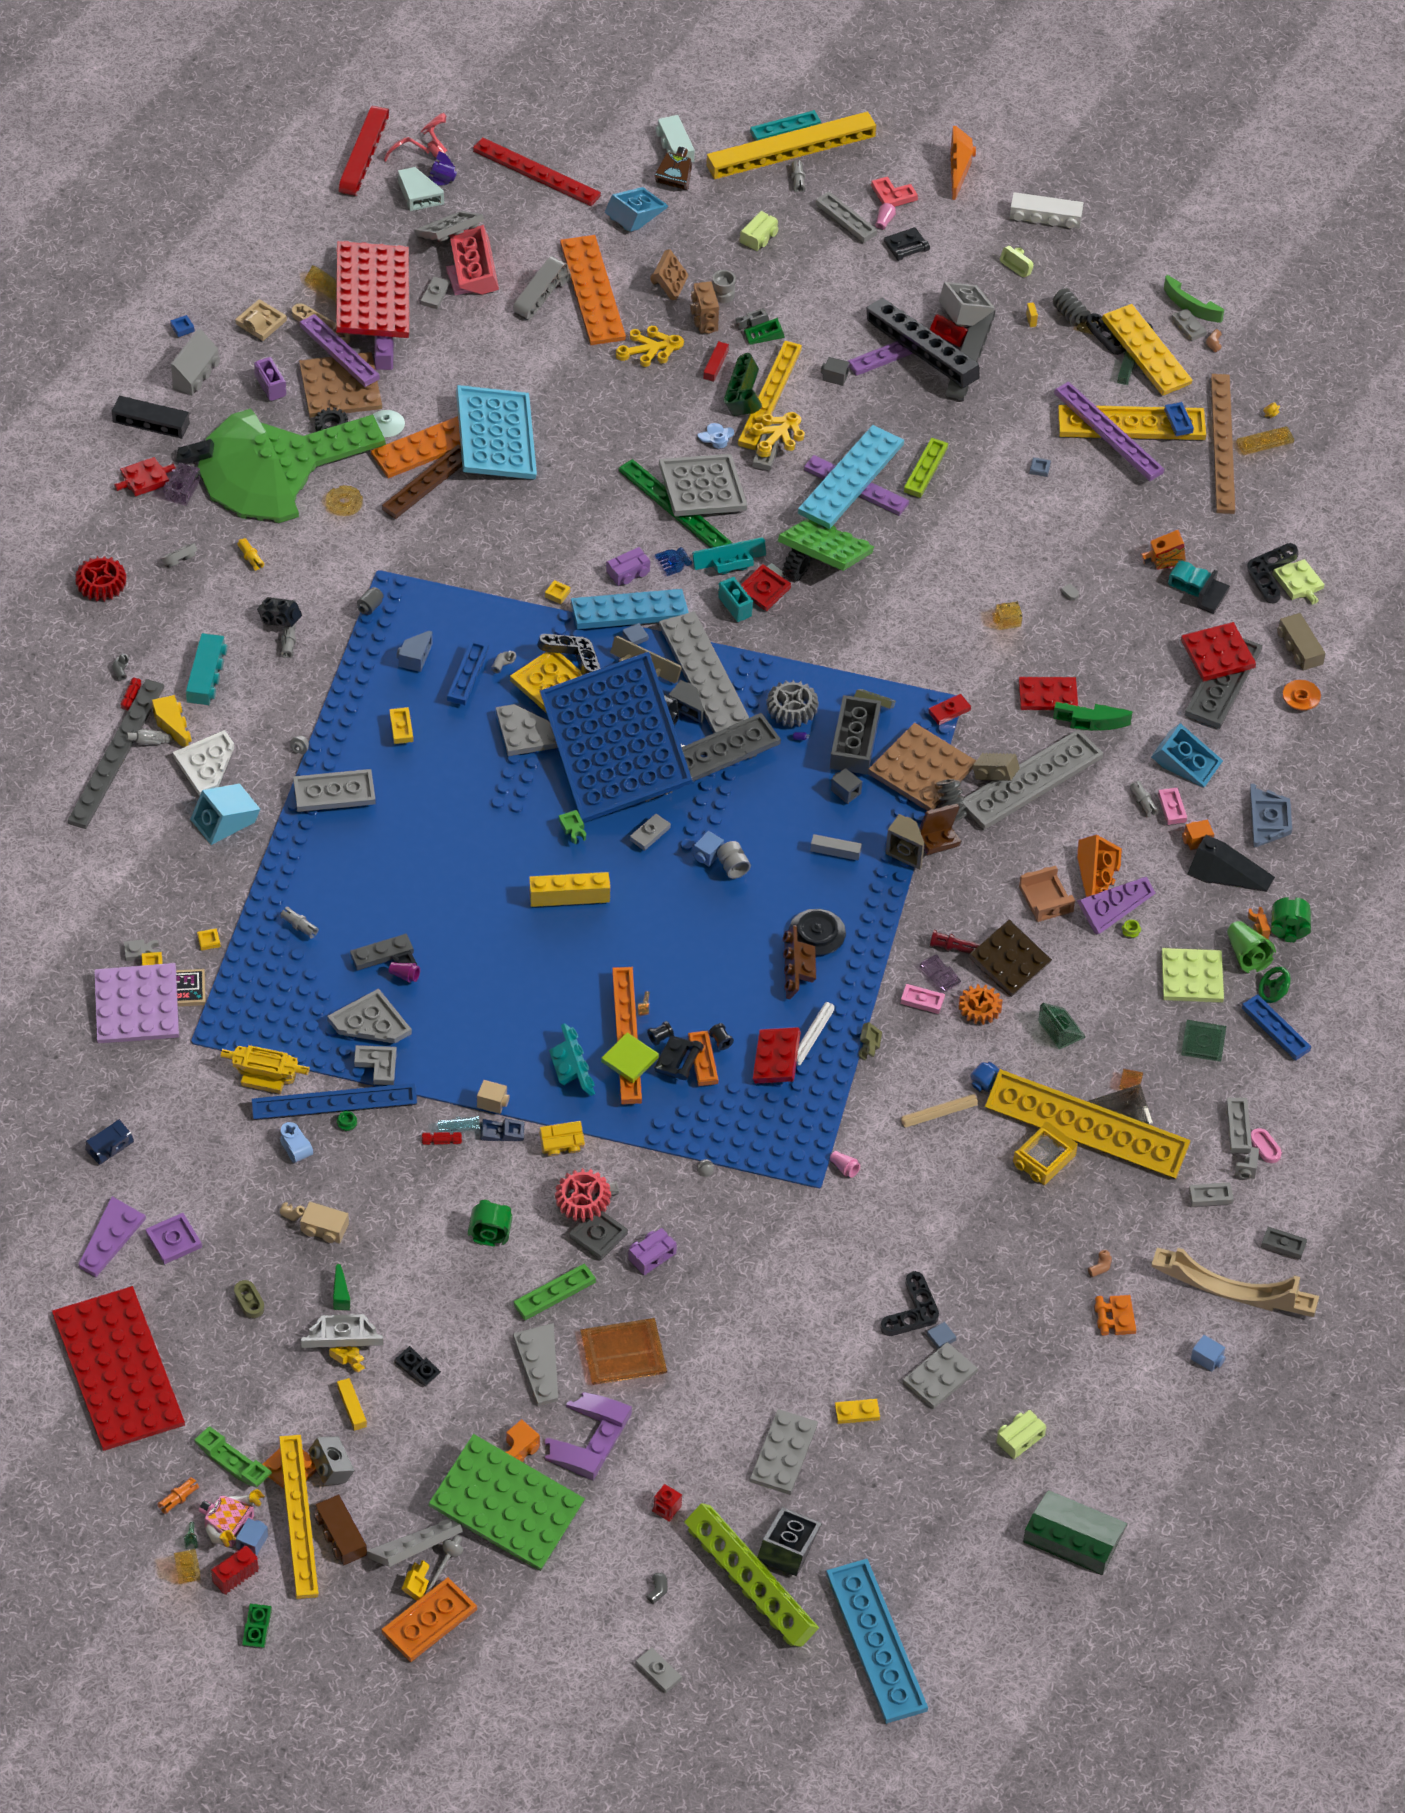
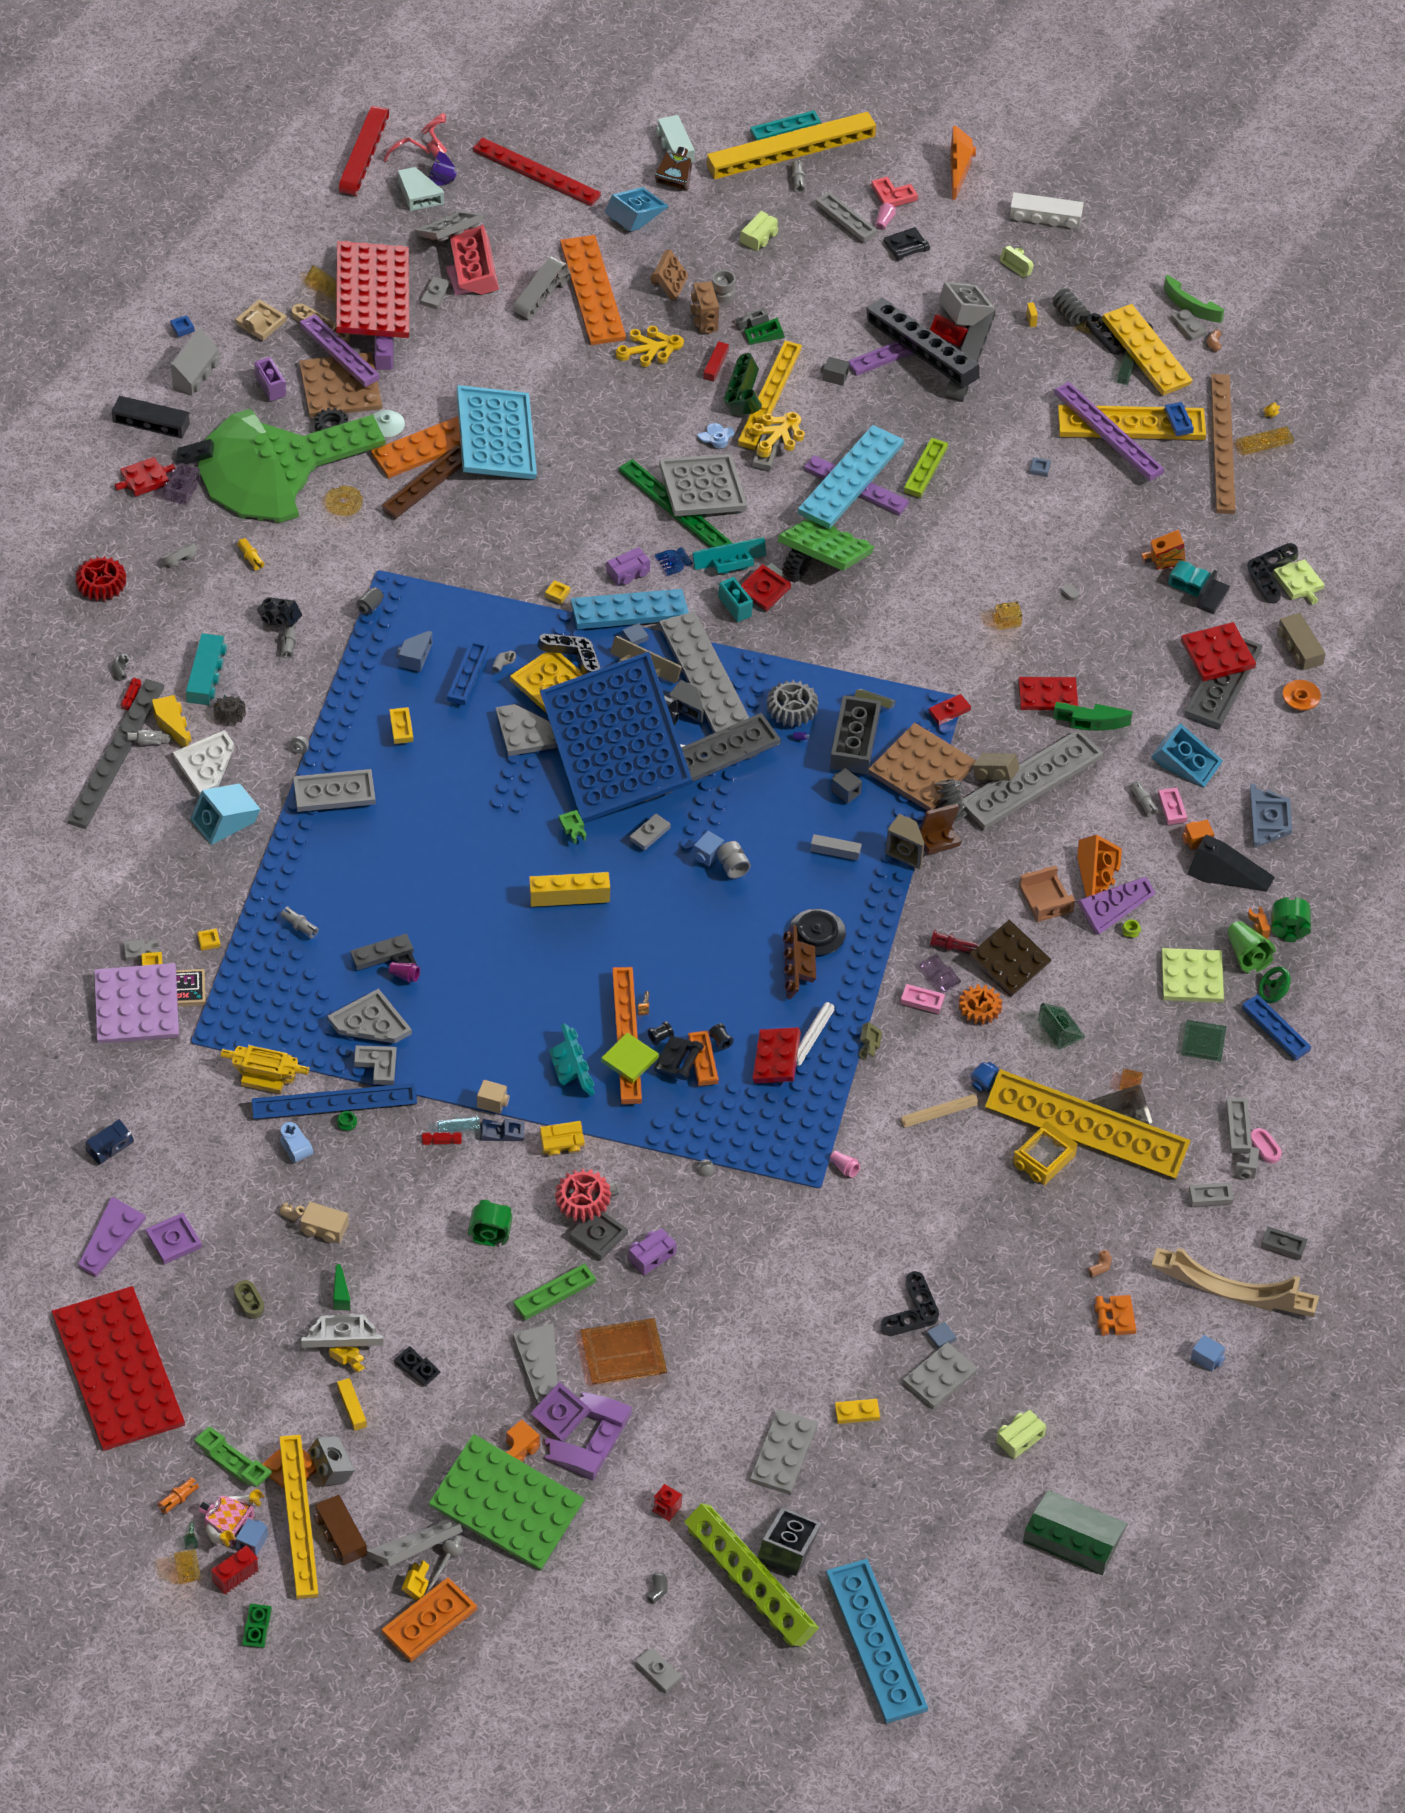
none -> clear smoke gear [213,694,246,727]
none -> medium lavender plate [531,1382,591,1442]

